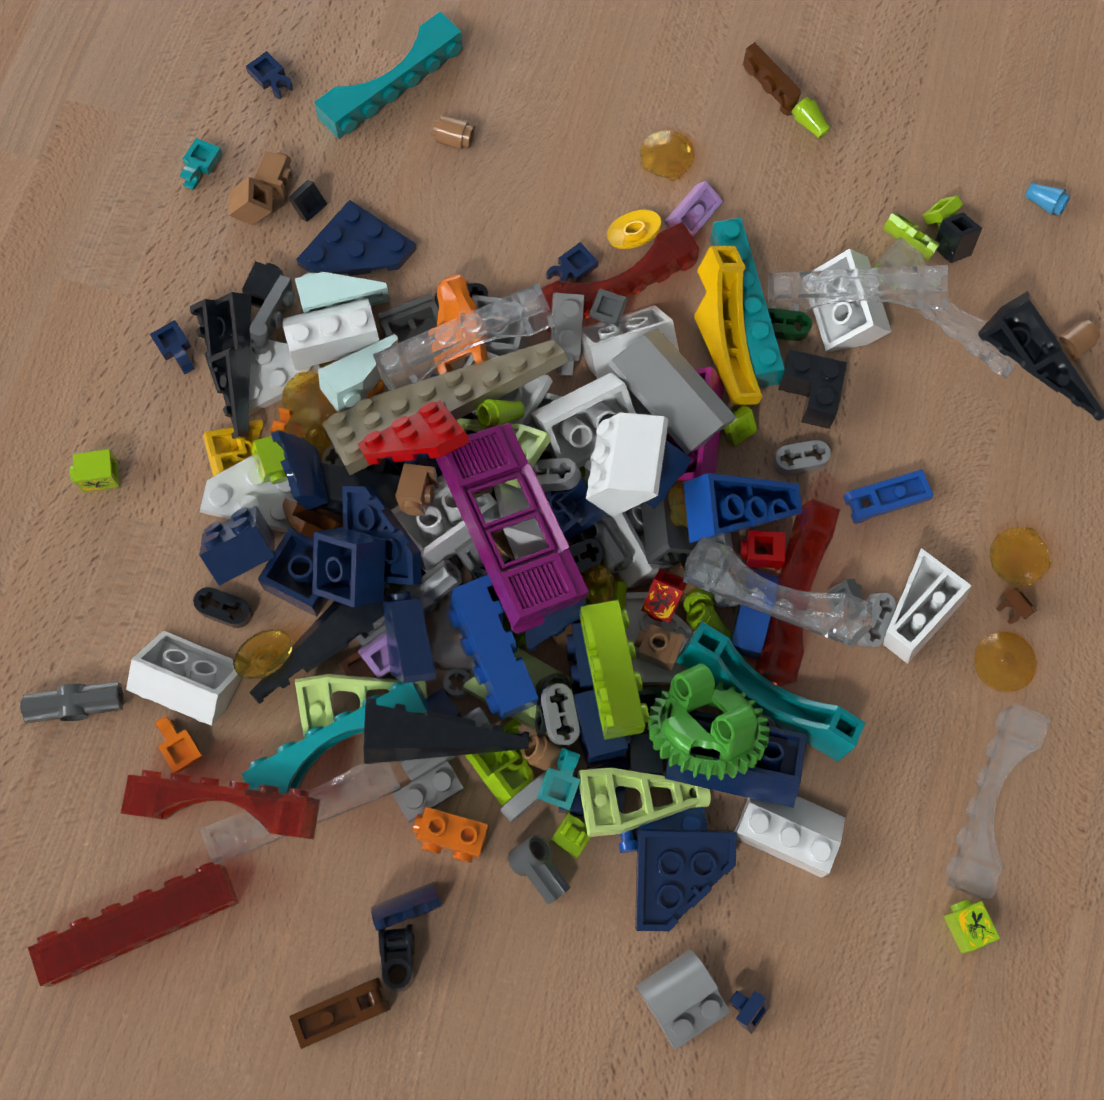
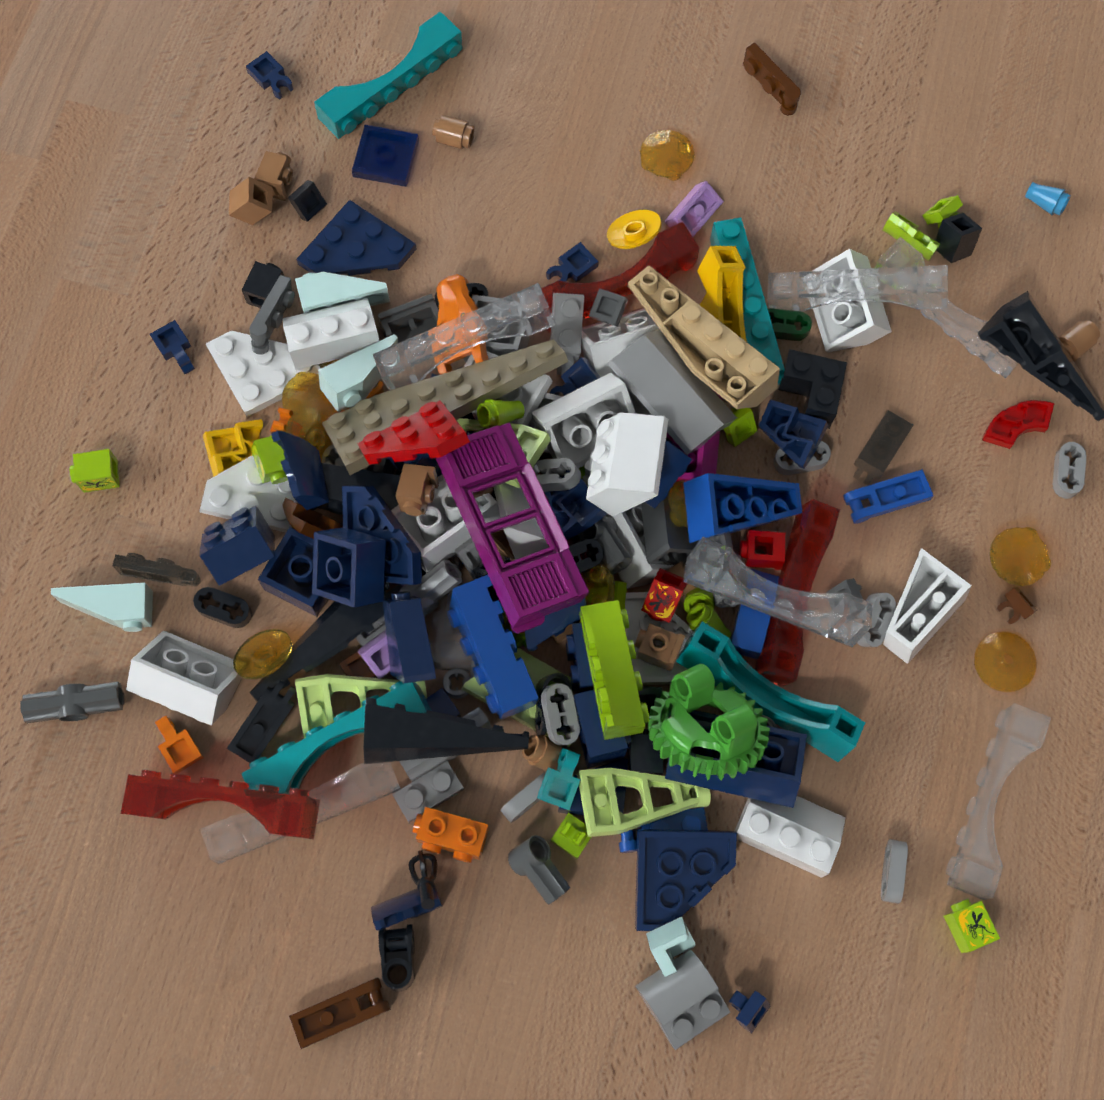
clear red brick [27,862,239,987] -> none
teal plate [180,138,223,190] -> none
black wedge [189,292,251,439] -> none
lime slope [465,719,534,806] -> none
lime cone [792,97,831,139] -> none
none -> light aqua slope [51,582,153,632]
none -> clear smoke hinge [112,553,201,586]
none -> black hinge [226,679,296,763]
none -> clear blue tile [352,125,419,187]
none -> black piece [408,850,438,909]
none -> dark blue plate [549,357,601,396]
none -> tan wedge [628,266,780,409]
none -> light aqua panel [646,917,696,977]
none -> dark blue slope [759,400,828,469]
none -> clear smoke hinge [853,410,913,486]
none -> light grey beam [881,839,908,904]
none -> red tile [982,400,1055,449]
none -> light grey beam [1052,442,1086,499]

